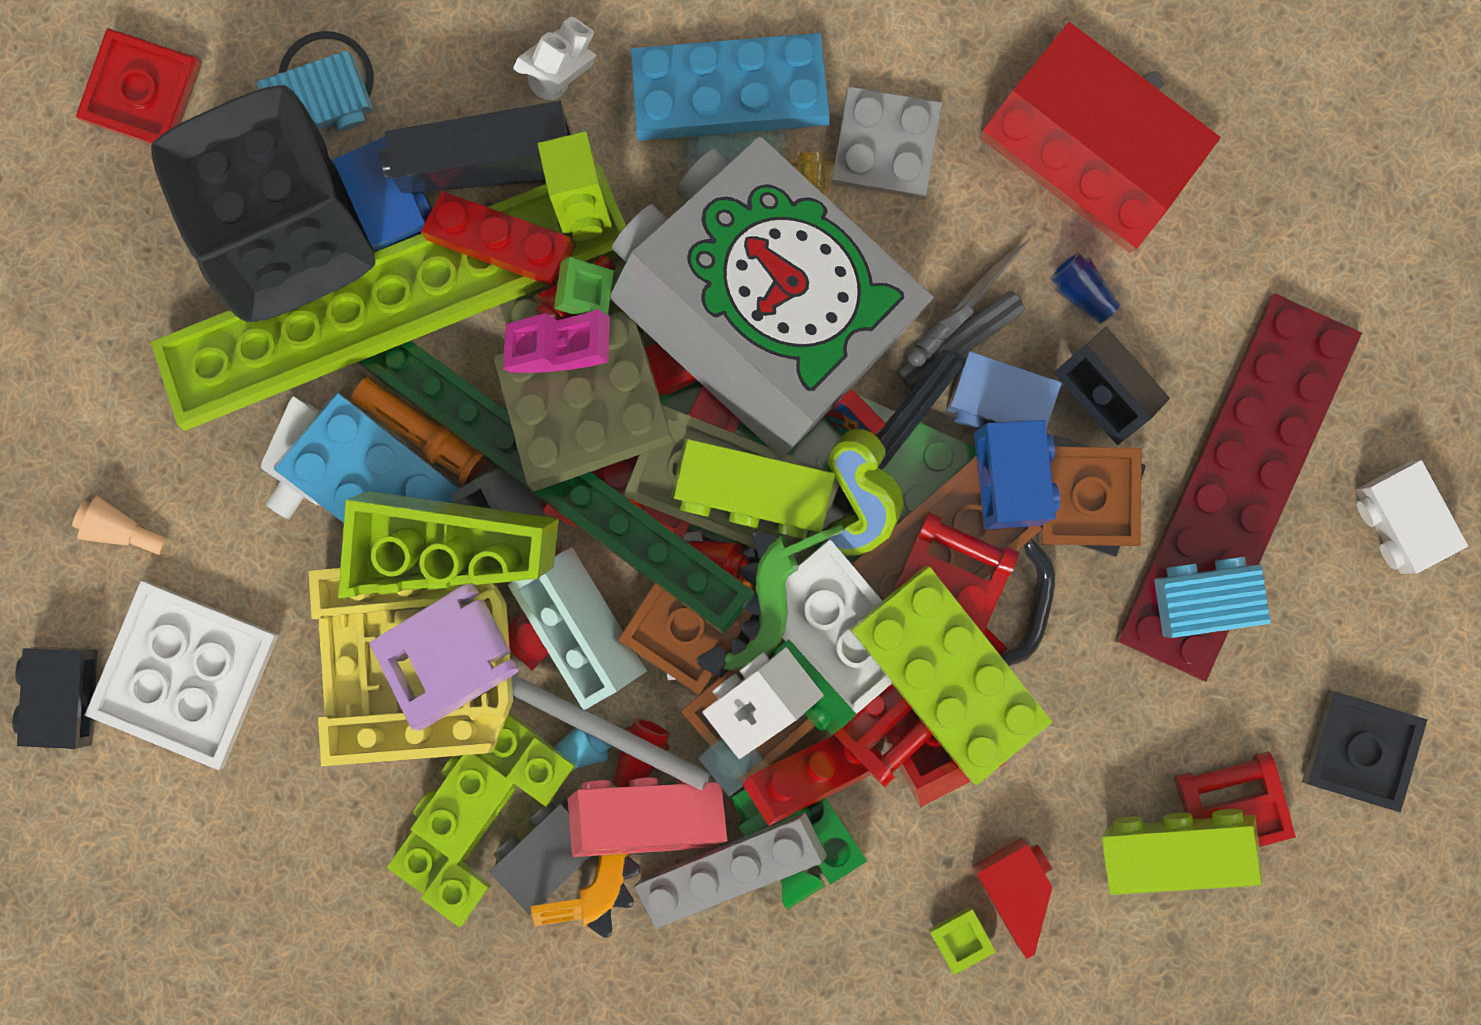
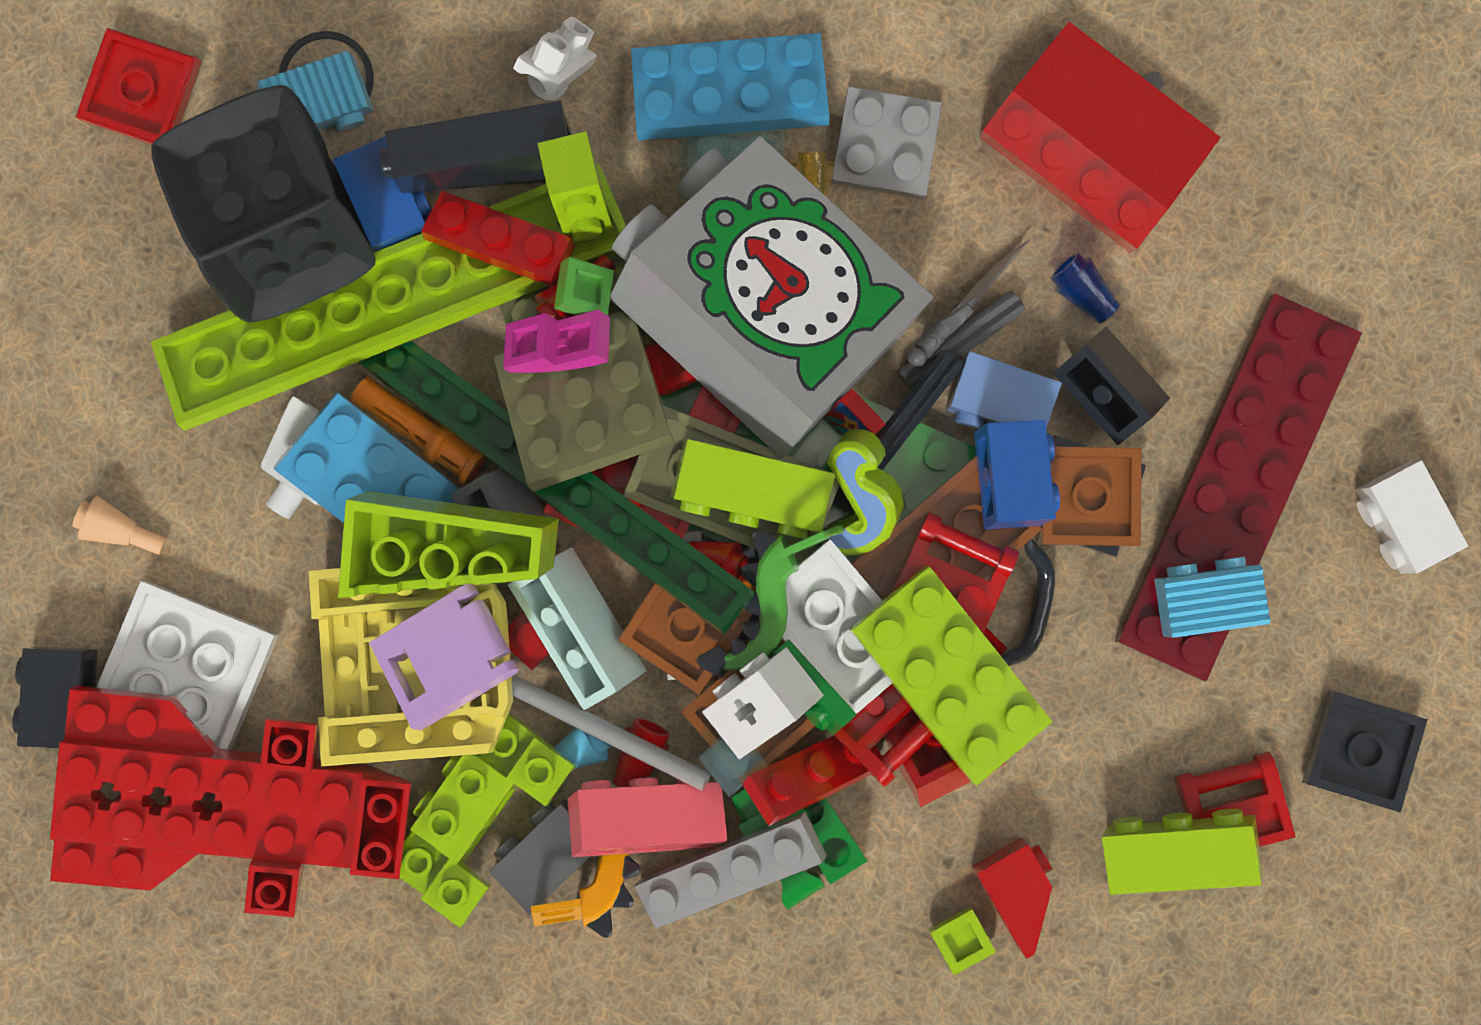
none -> red piece [50,685,411,918]

